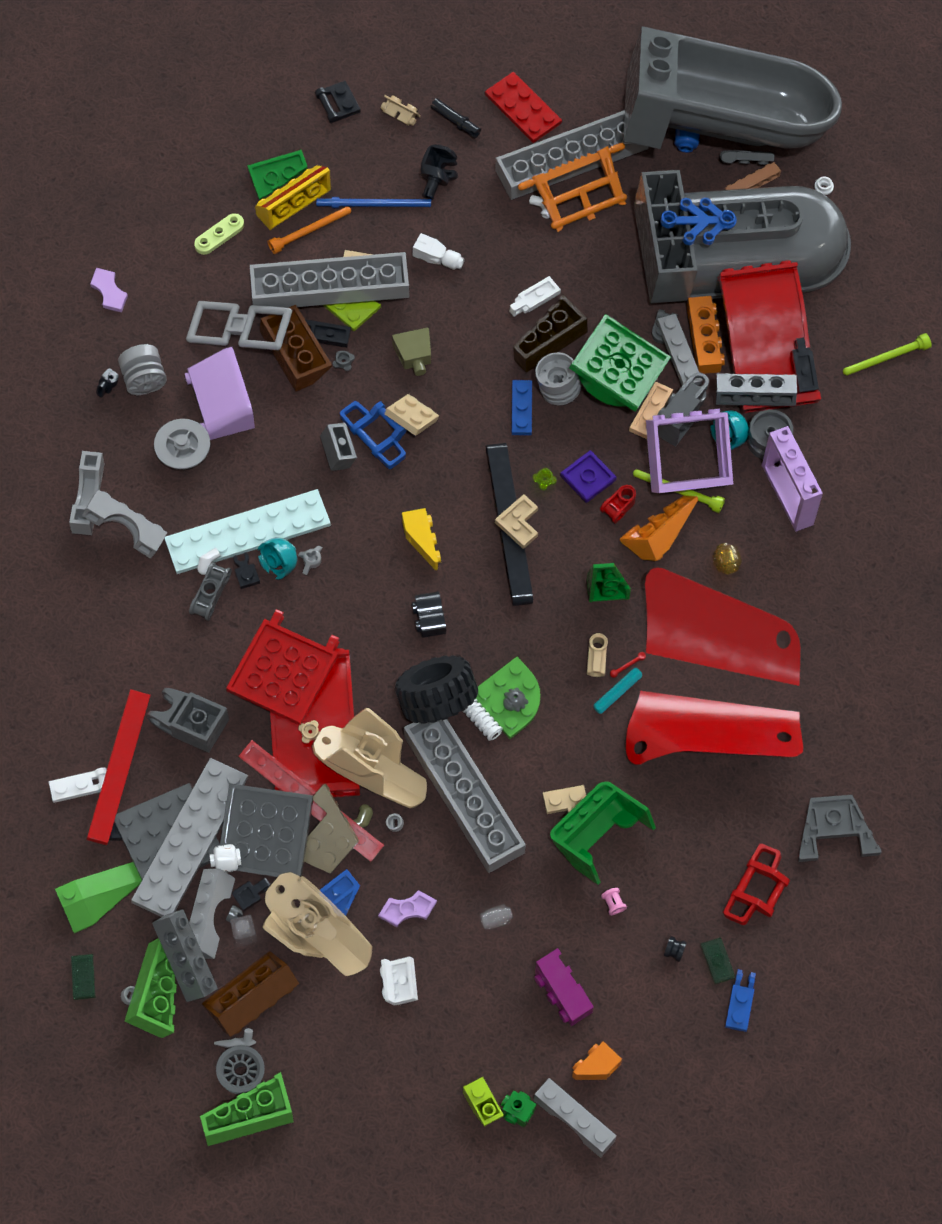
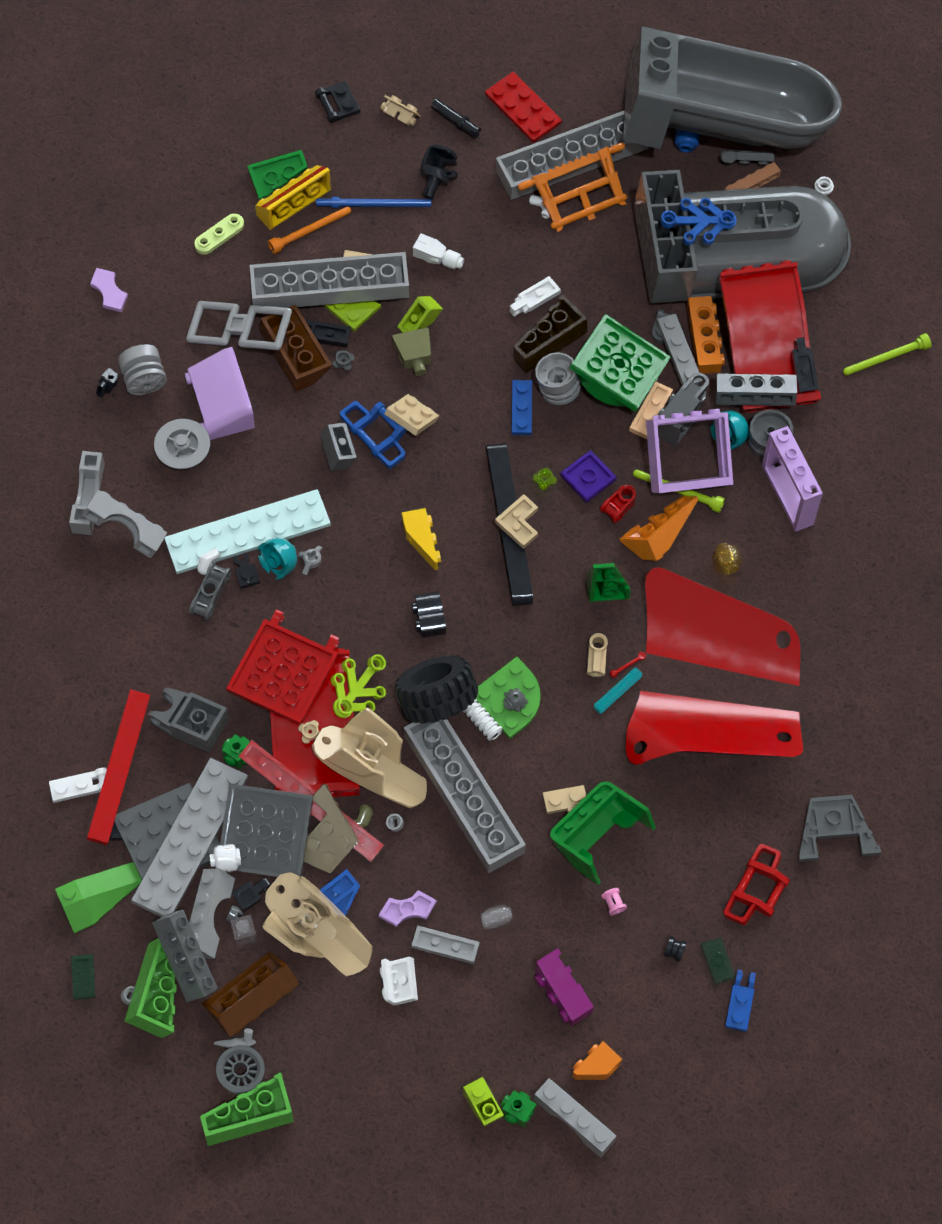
none -> green brick [222,734,250,770]
none -> lime plant [331,654,386,718]
none -> lime slope [397,296,443,333]
none -> light grey plate [412,925,480,964]

